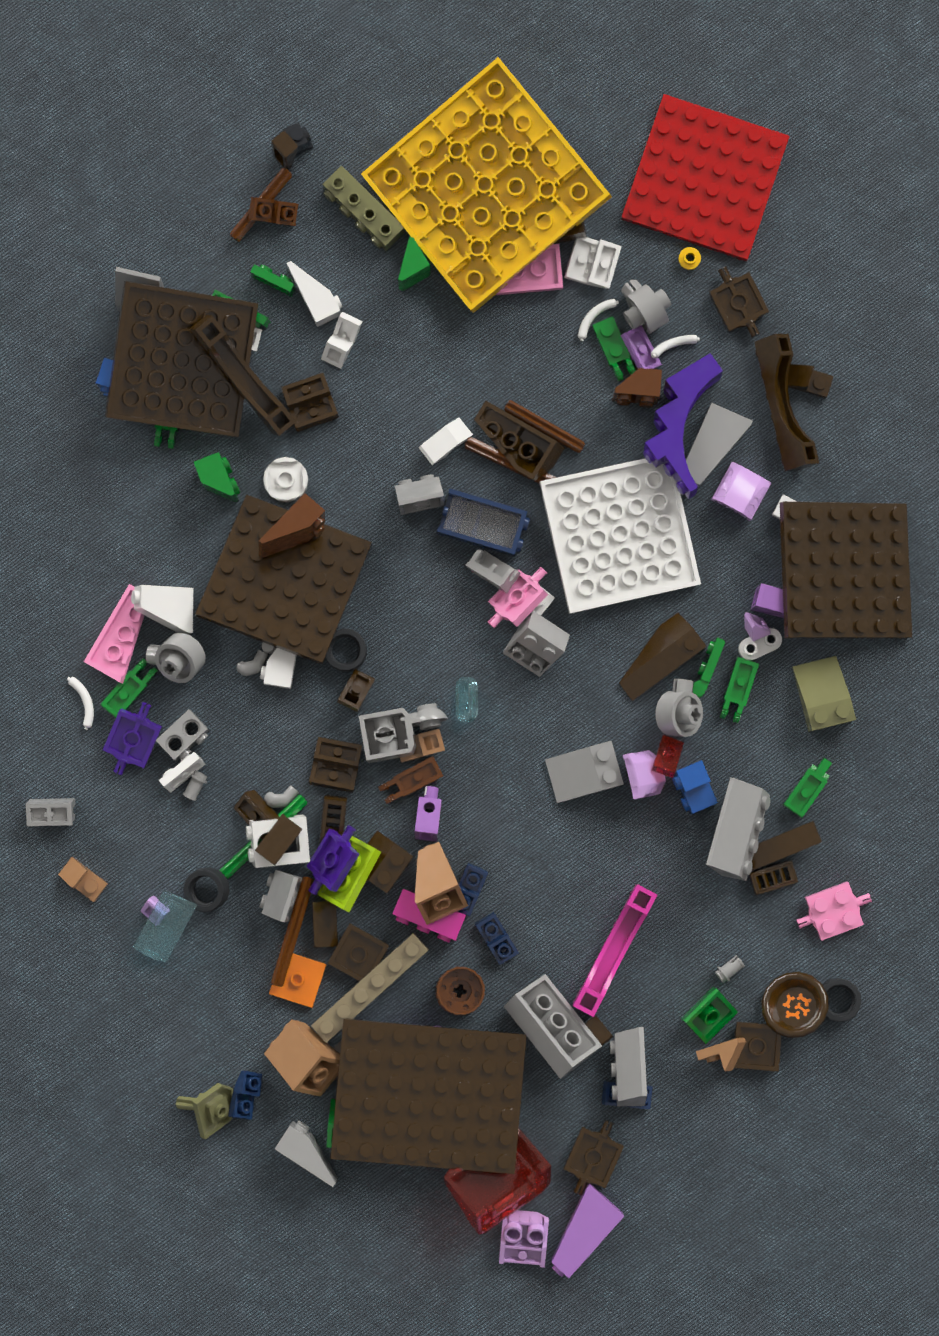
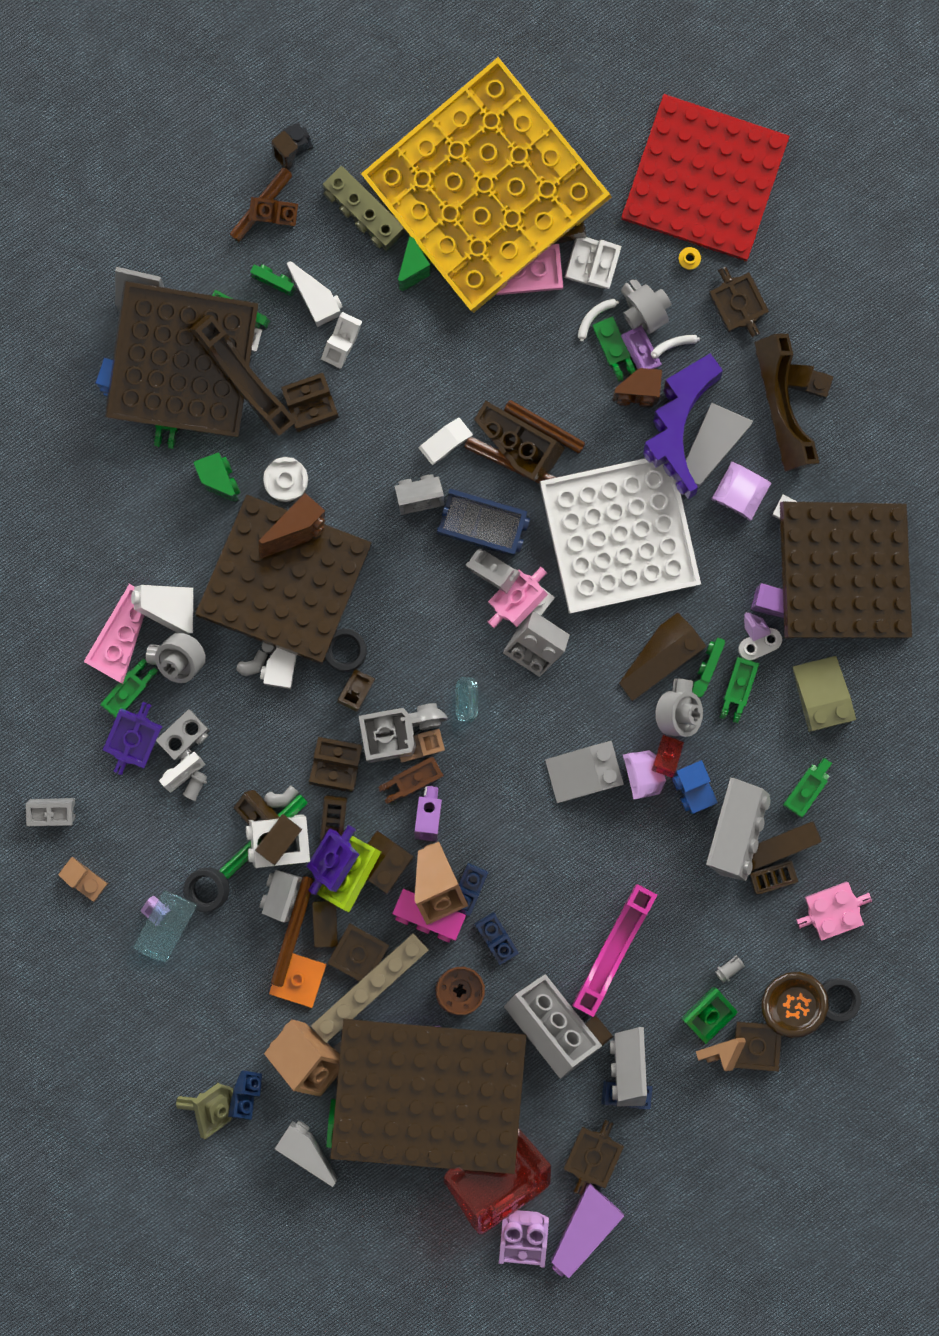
white piece [67,677,94,730] -> none

